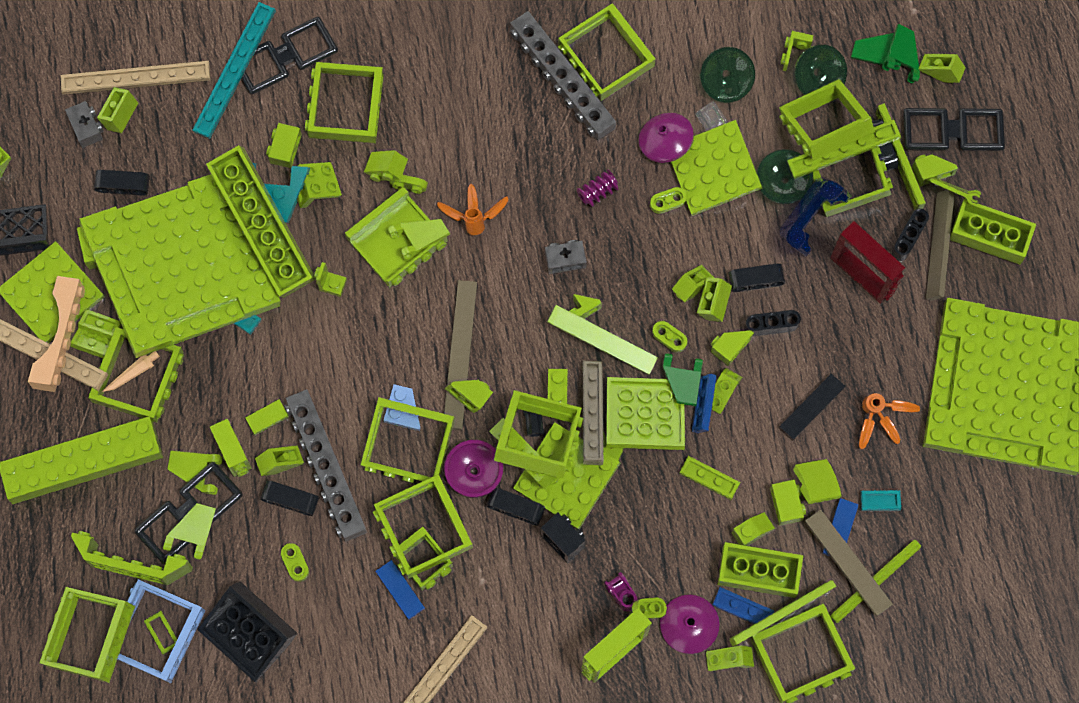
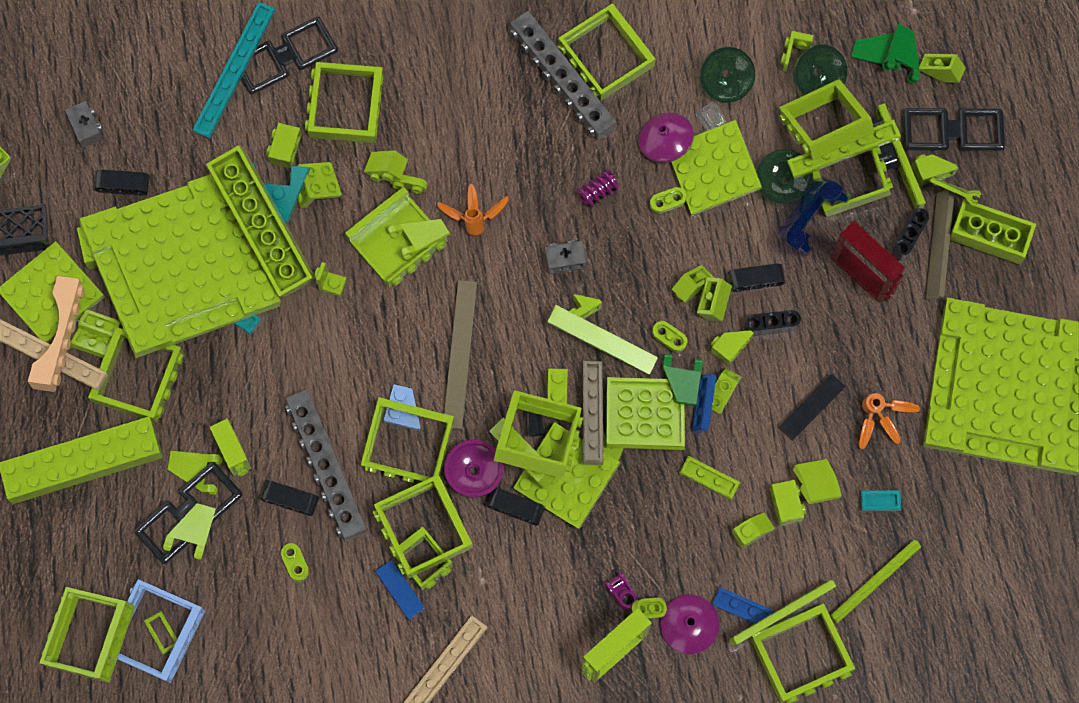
tan tile [61,61,211,95] -> none
lime slope [71,531,193,585] -> none
lime brick [97,87,138,133] -> none
light nougat bar [102,351,160,392] -> none
black slope [198,581,298,682] -> none
lime tile [245,399,289,435] -> none
lime slope [255,445,304,476] -> none
lime slope [445,380,493,413] -> none
black brick [540,512,585,564] -> none
lime bracket [706,645,754,671] -> none
lime brick [717,542,803,598] -> none
dark tan tile [805,510,893,617] -> none
blue tile [822,498,859,557] -> none

